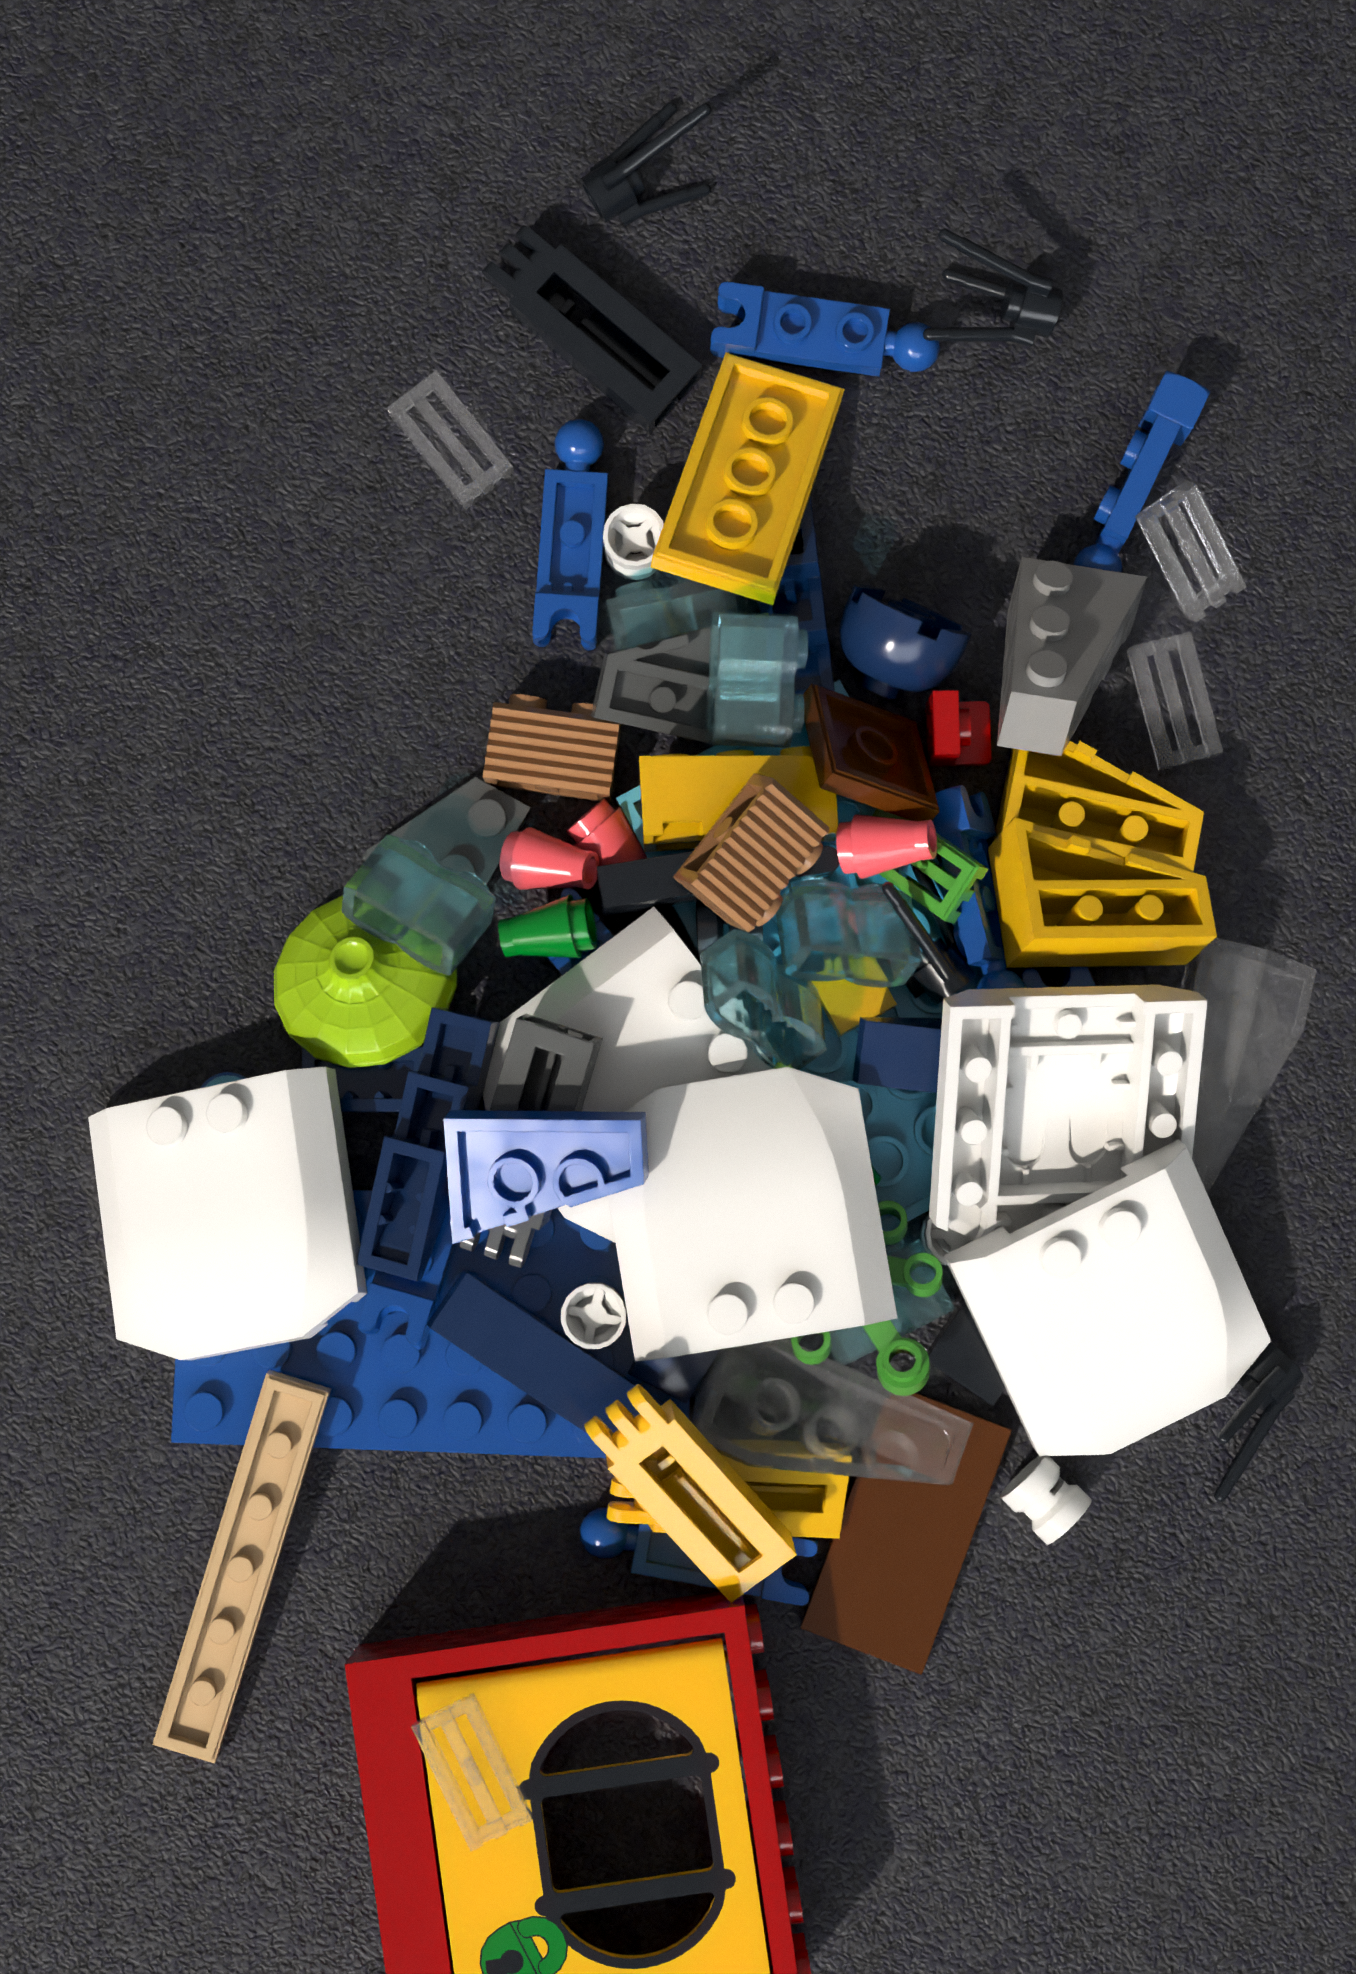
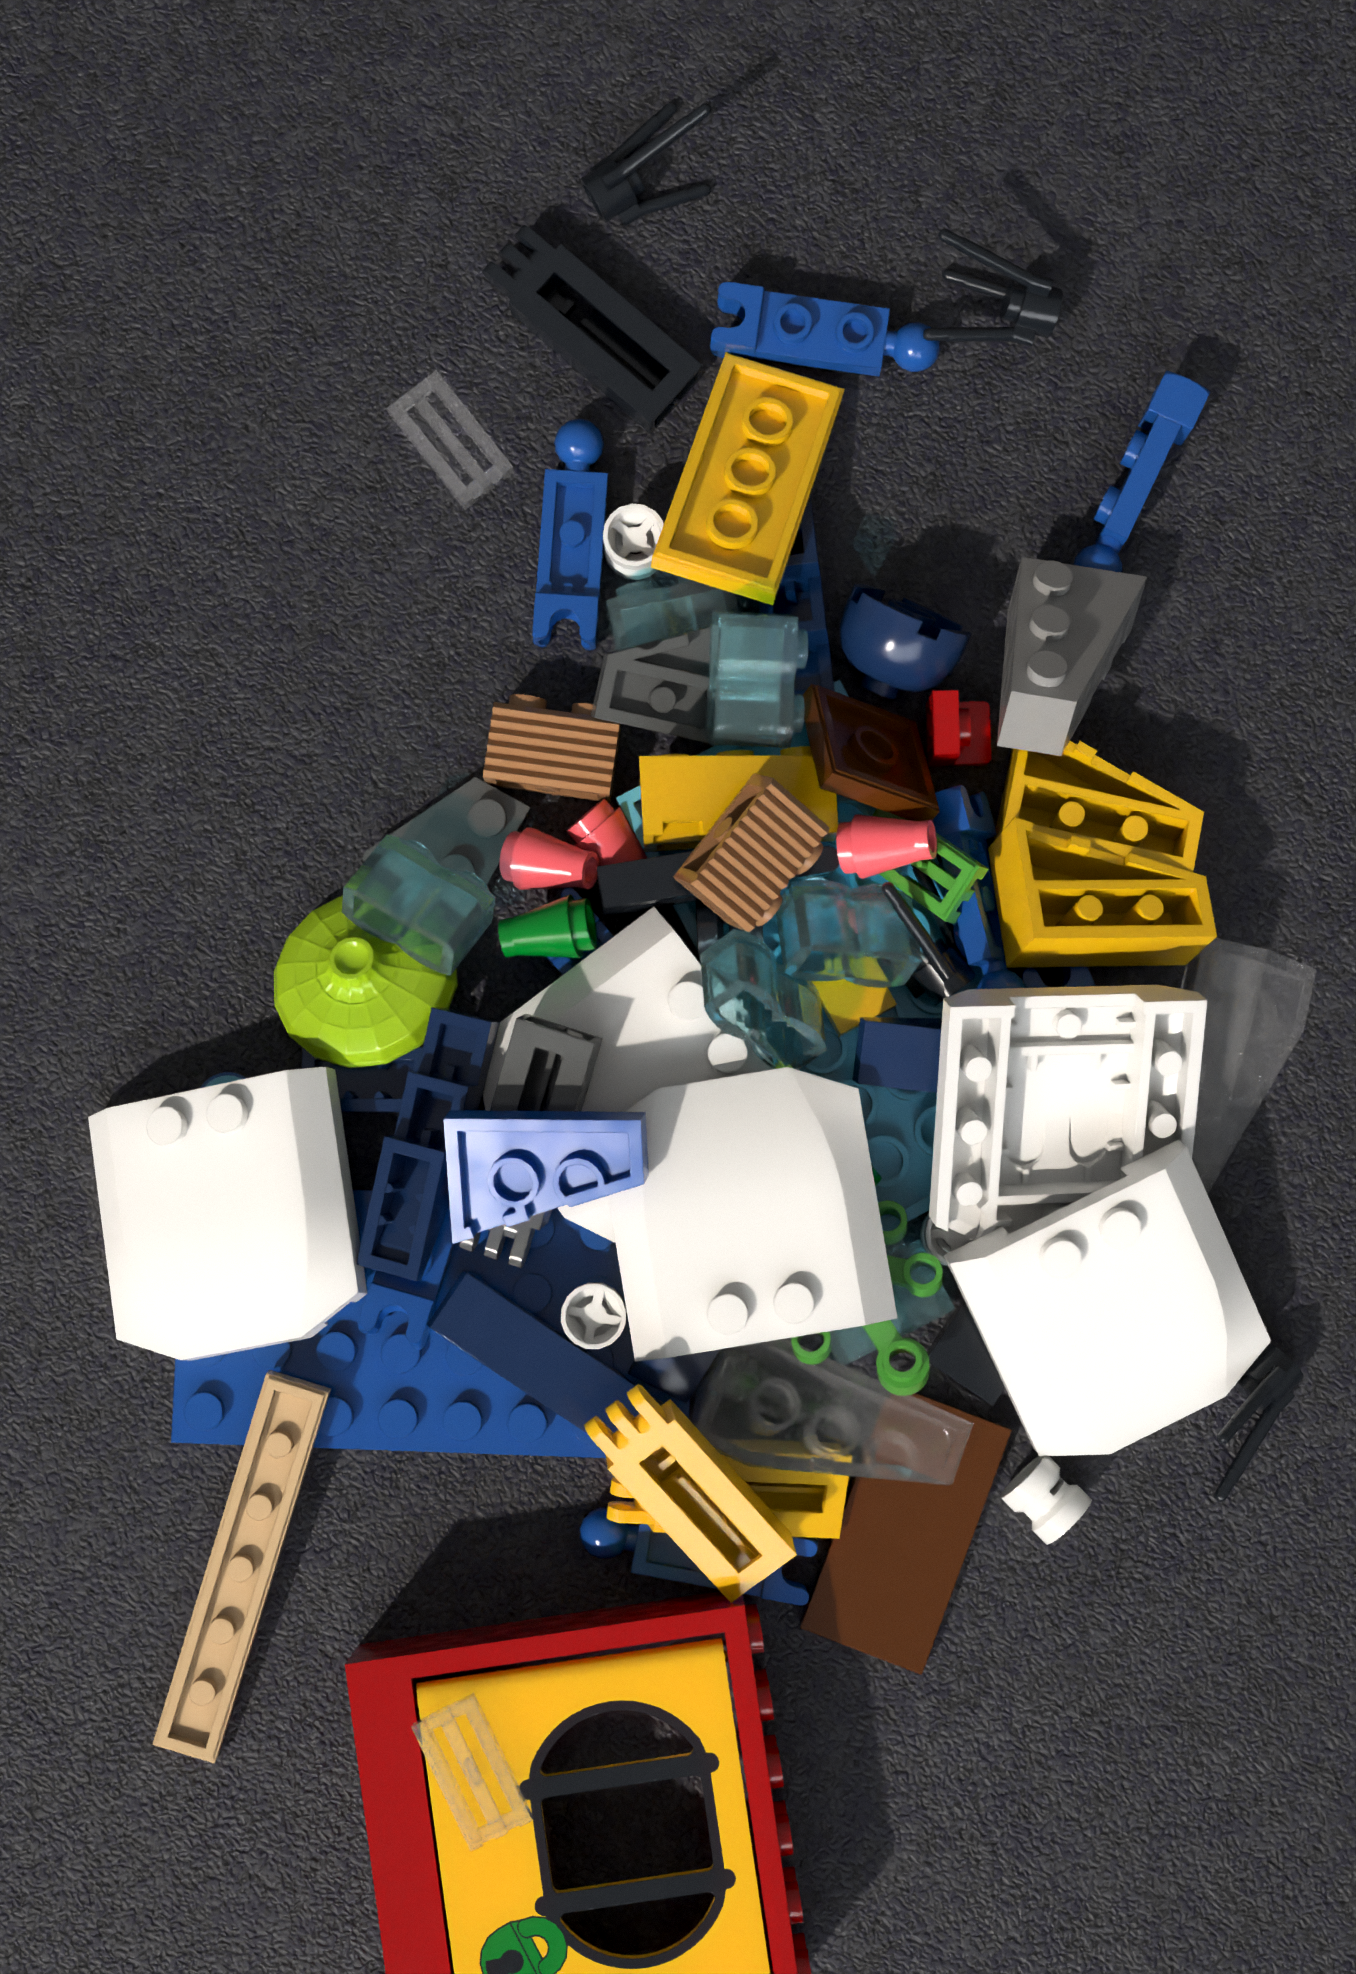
clear tile [1127,632,1223,771] -> none
clear tile [1135,480,1247,623] -> none

